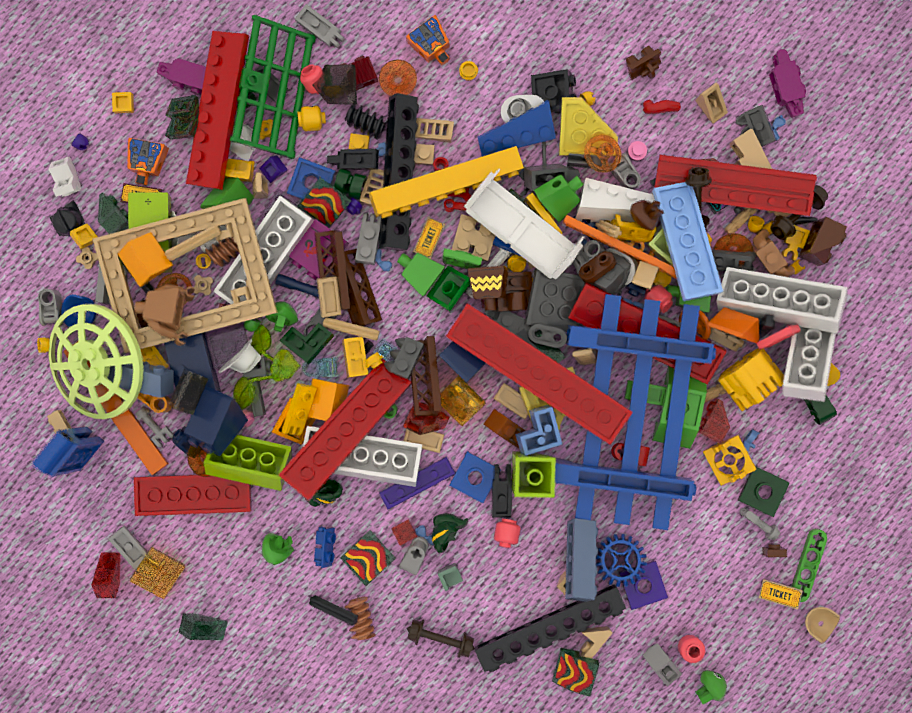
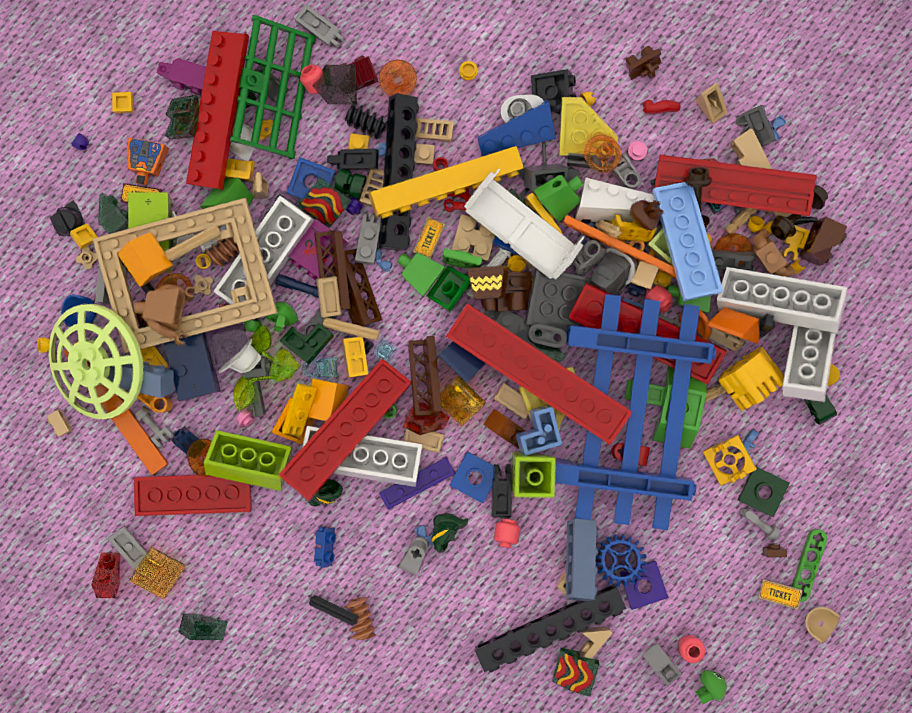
blue hinge [32,427,104,477] -> none
light grey piece [38,289,64,326] -> none
white brick [48,157,81,197] -> none
clear smoke slope [169,368,208,415] -> none
dark blue slope [184,386,248,456] -> none
dark purple slope [259,155,288,183] -> none
bright green piece [261,533,294,565] -> none
yellow head [298,105,326,132] -> none
slope [340,530,396,586] -> none
yellow plate [365,352,383,369] -> none
dark grey plate [384,337,425,380] -> none
clear red plate [391,519,417,546] -> none
torso [406,15,450,66] -> none
dark brown piece [407,619,475,658] -> none
sand green panel [438,563,463,591] -> none
tan slope [572,348,598,365] -> none
reddish brown plate [579,251,616,283] -> none
clear red slope [698,399,730,444] -> none
coral tile [756,324,801,349] -> none
magenta hinge [769,49,806,118] -> none

